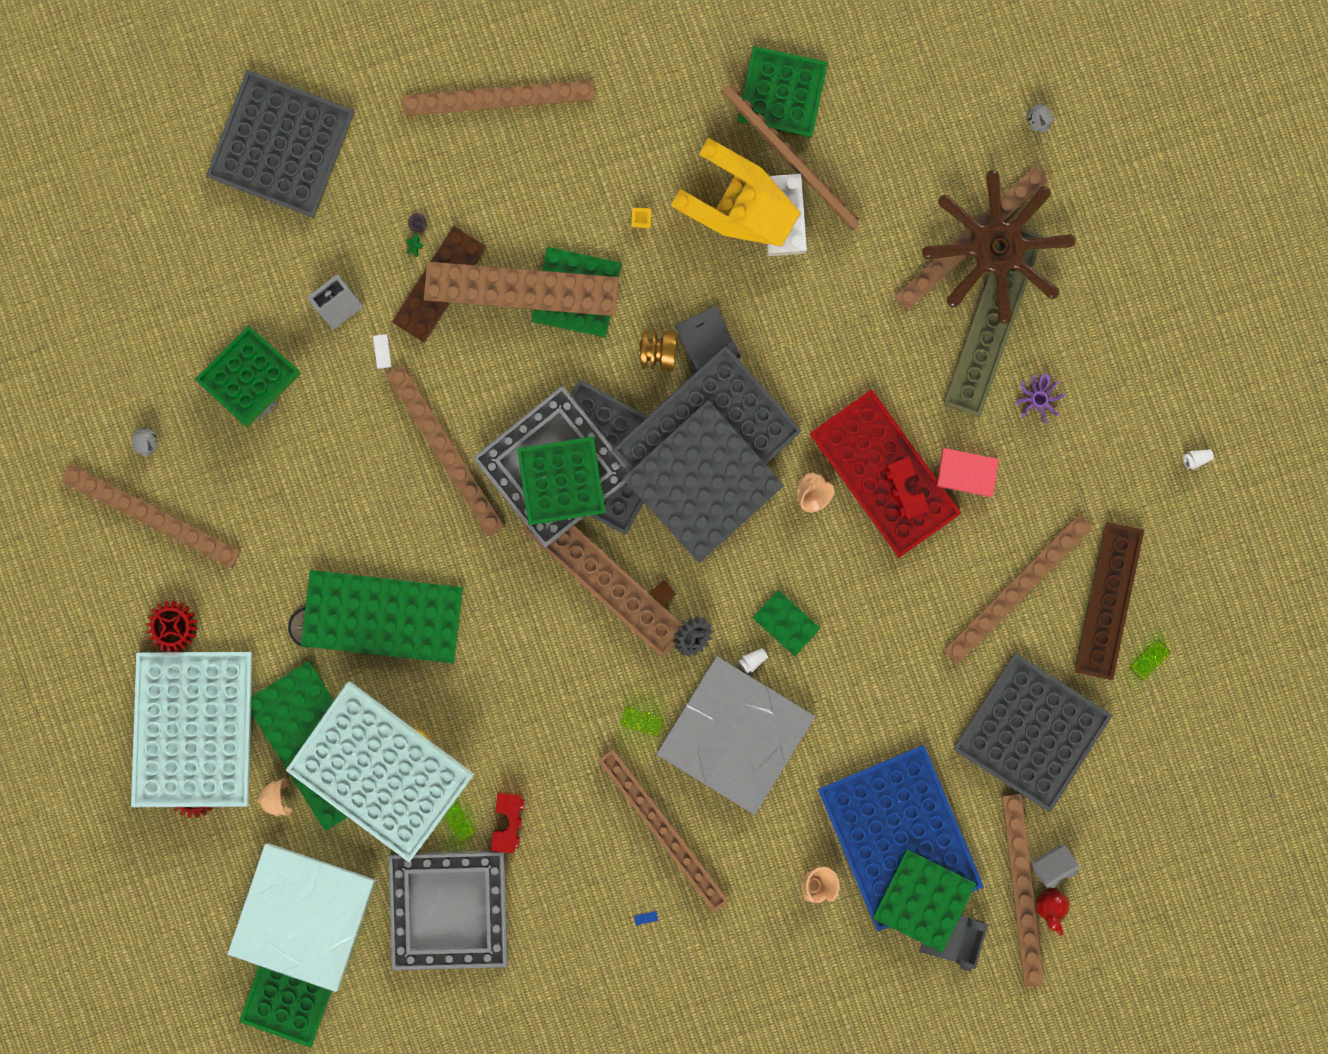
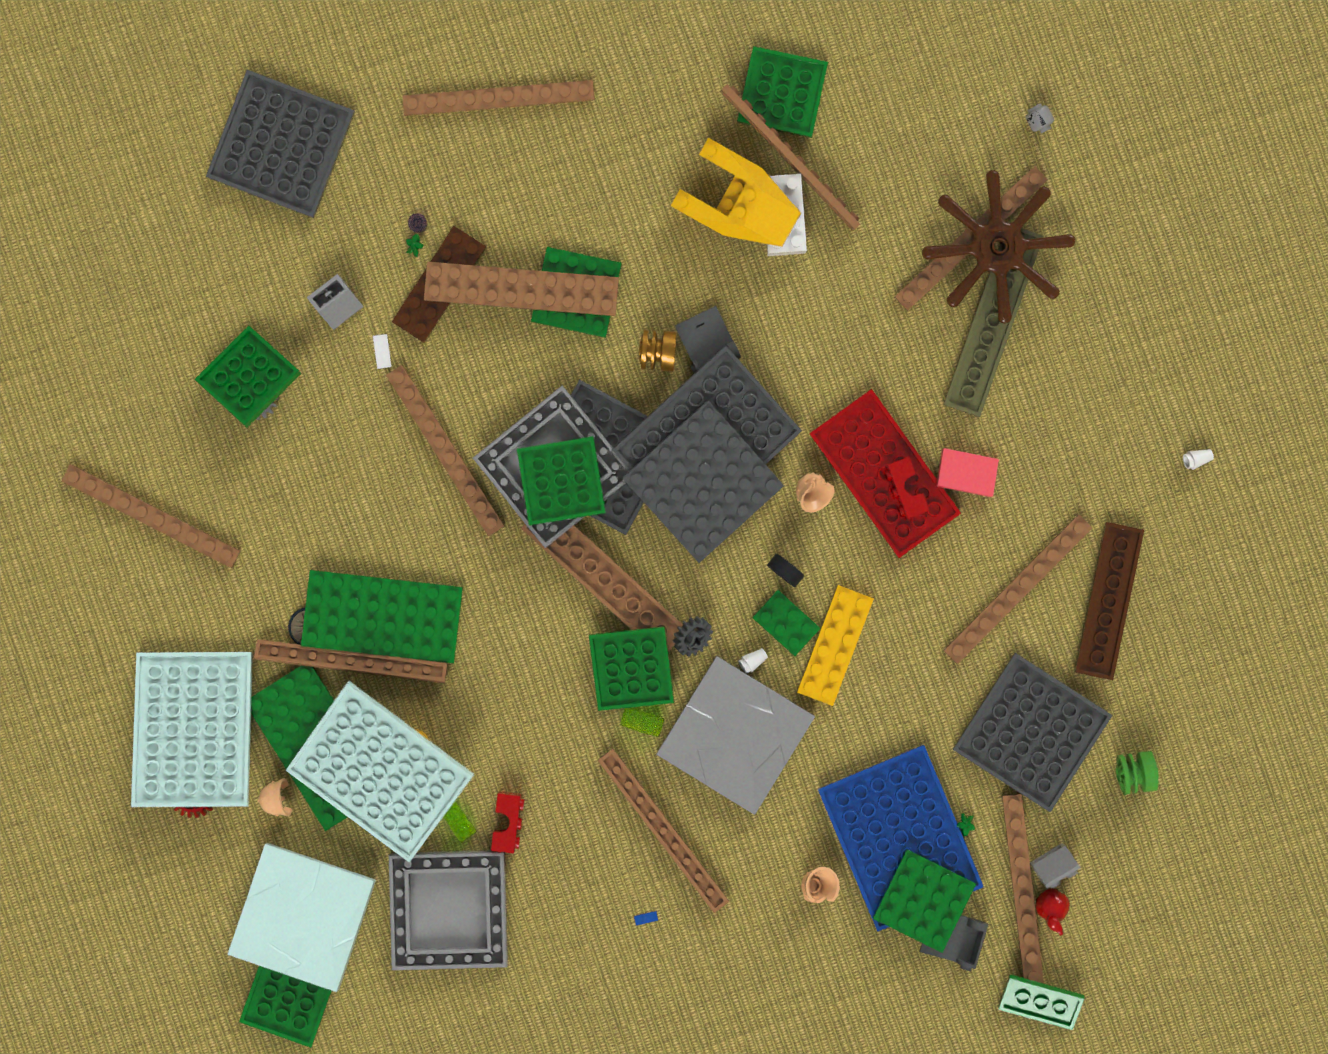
light grey head [131,427,158,456] -> none
red gear [145,601,198,652] -> none
yellow plate [631,208,652,229] -> none
reddish brown tile [650,580,676,606] -> none
medium lavender animal [1016,374,1065,424] -> none
clear neon green slope [1128,639,1171,681] -> none
none -> medium nougat plate [254,639,448,684]
none -> green plate [588,626,675,711]
none -> black tyre [767,554,804,587]
none -> yellow plate [797,585,874,706]
none -> green plant [957,813,975,836]
none -> plate [998,974,1085,1030]
none -> bright green wheel [1116,751,1159,795]

